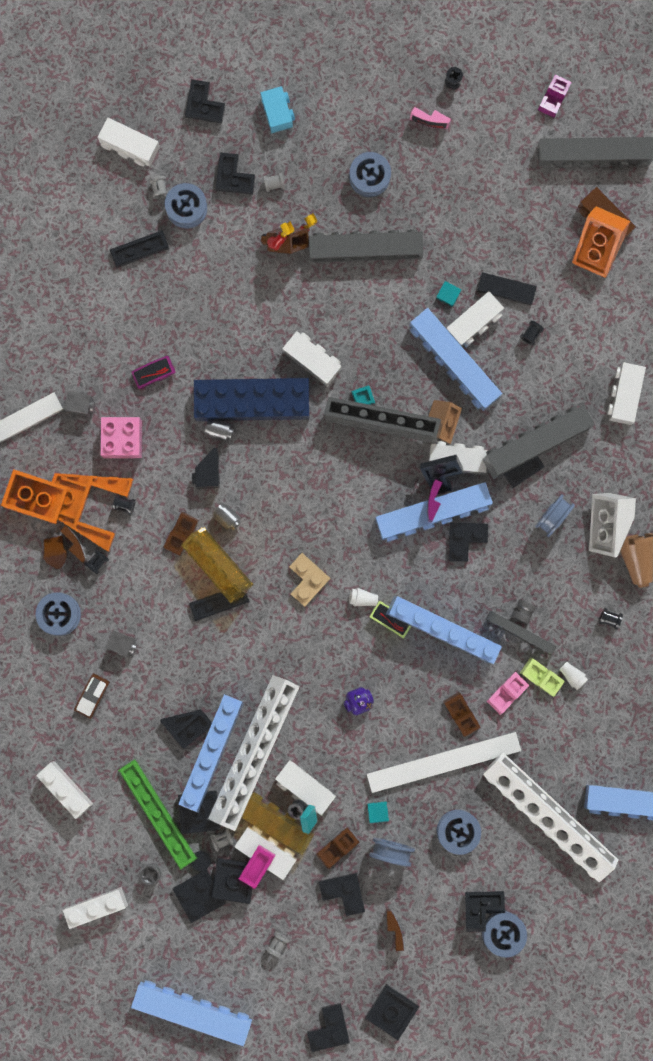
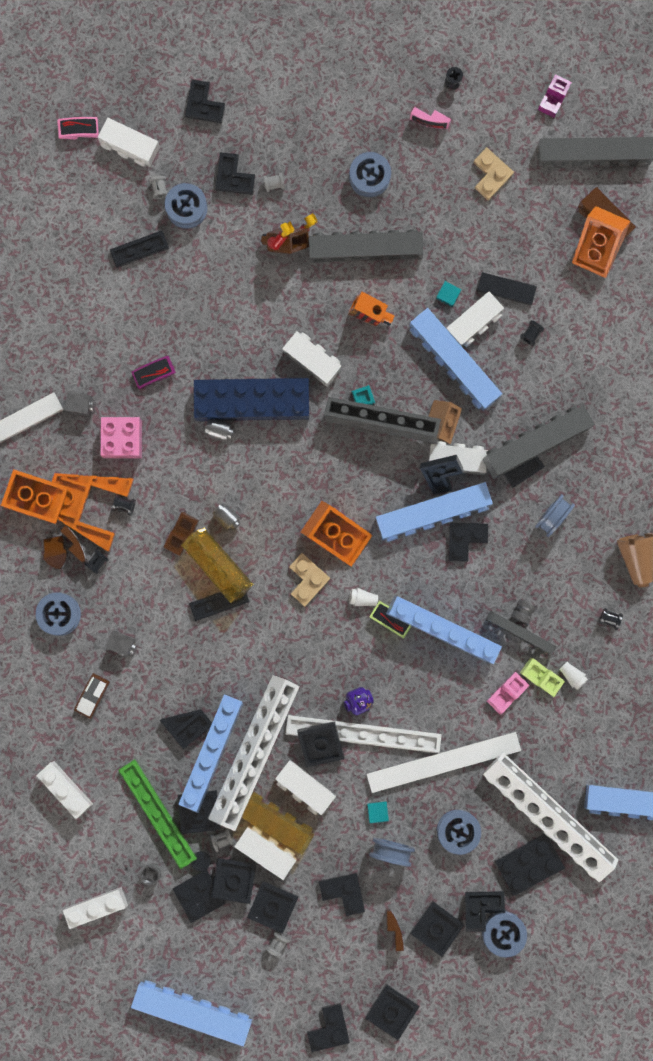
black slope [192,448,220,489] -> none
dark pink tile [239,845,275,889] -> none
medium azure brick [260,86,295,133] -> none
black bush [288,799,307,820] -> none
teal tile [300,805,317,834] -> none
reddish brown slope [316,827,360,869] -> none
magenta slope [427,479,442,523] -> none
reddish brown slope [443,692,481,737] -> none
white slope [589,493,636,557] -> none
white brick [607,362,646,425] -> none
none -> slope [57,117,99,139]
none -> black plate [247,881,299,934]
none -> white tile [285,715,442,753]
none -> black plate [297,721,345,767]
none -> orange slope [301,501,373,567]
none -> orange torso [348,291,395,326]
none -> black plate [410,900,465,957]
none -> tan plate [473,147,514,201]
none -> black plate [494,833,565,896]

